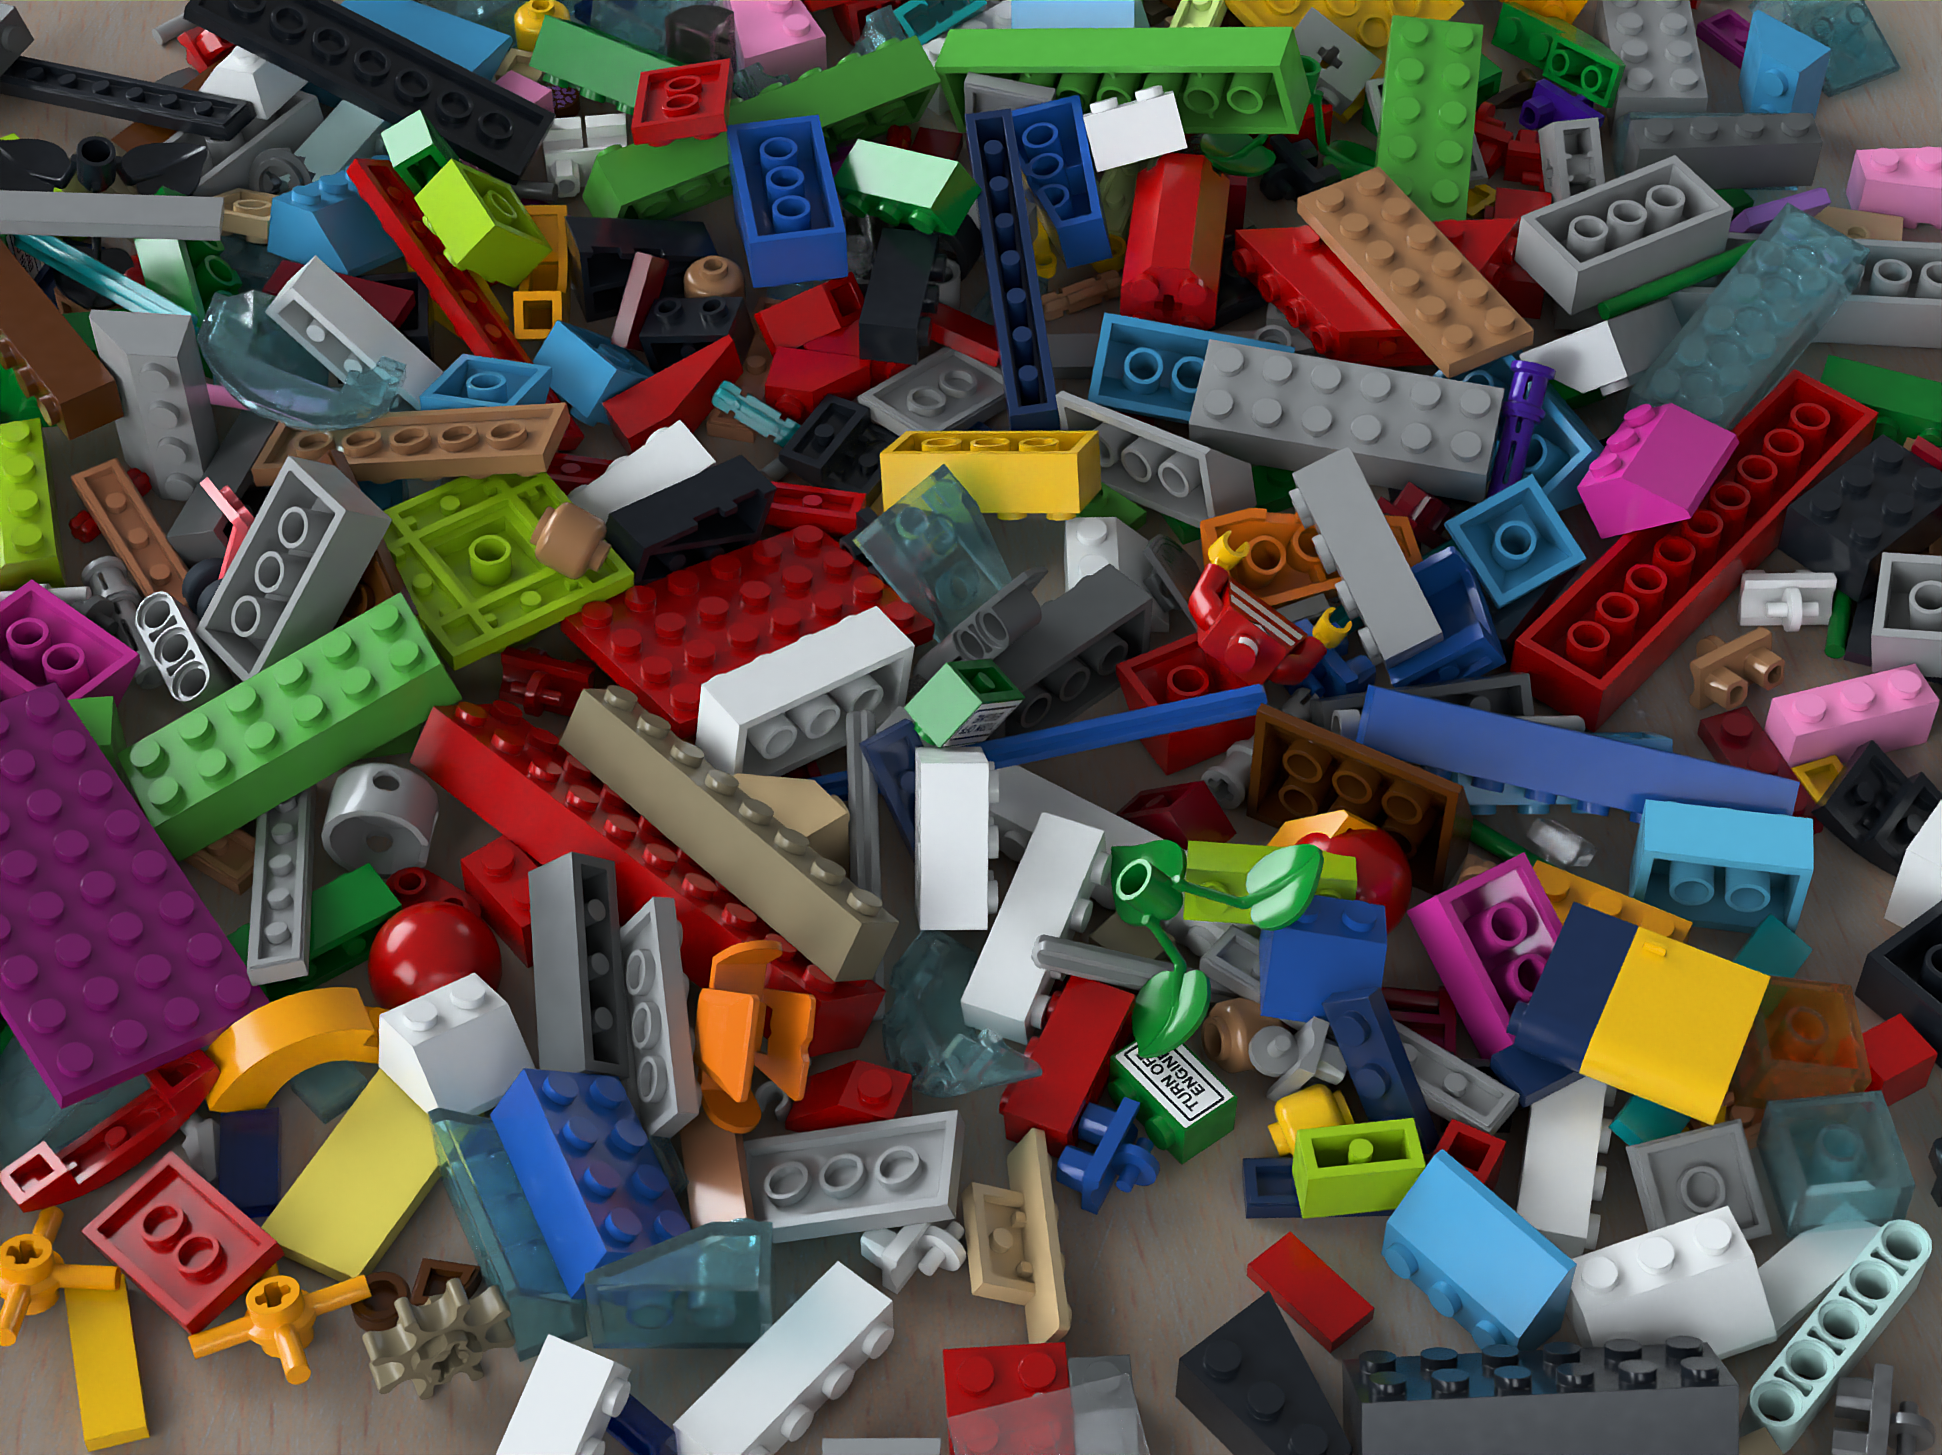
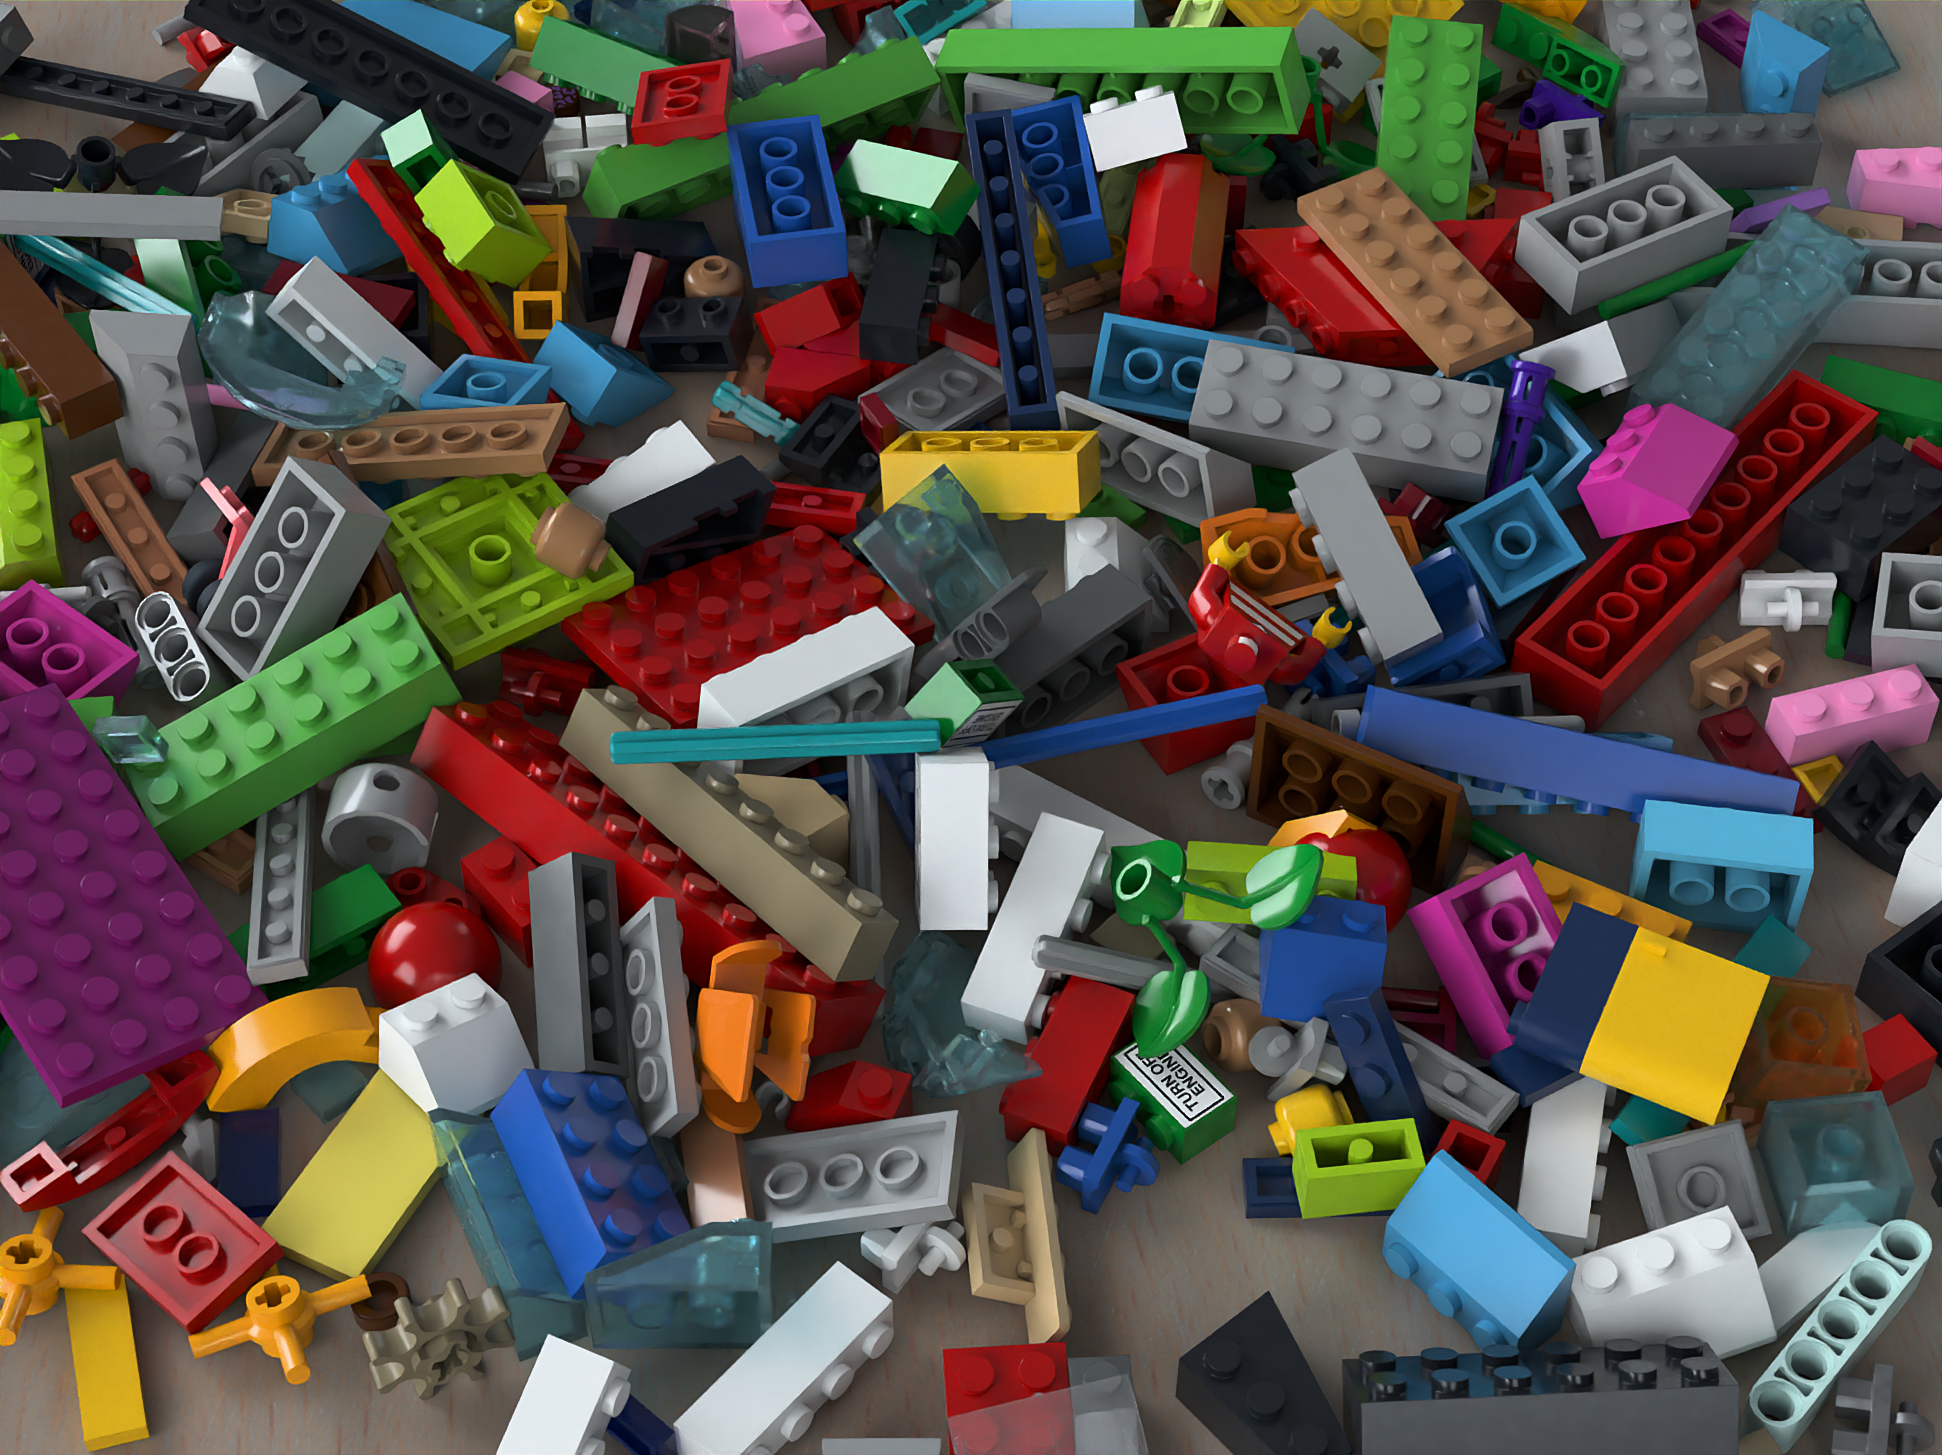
reddish brown tile [409,1258,483,1306] -> none
red slope [602,335,744,455] -> none
dark red slope [1115,780,1237,851] -> none
red tile [1246,1231,1375,1353] -> none
clear plate [1526,818,1598,869] -> none
none -> clear light blue tile [92,715,169,763]
none -> teal axle [610,719,941,765]
none -> dark red tile [859,392,899,458]

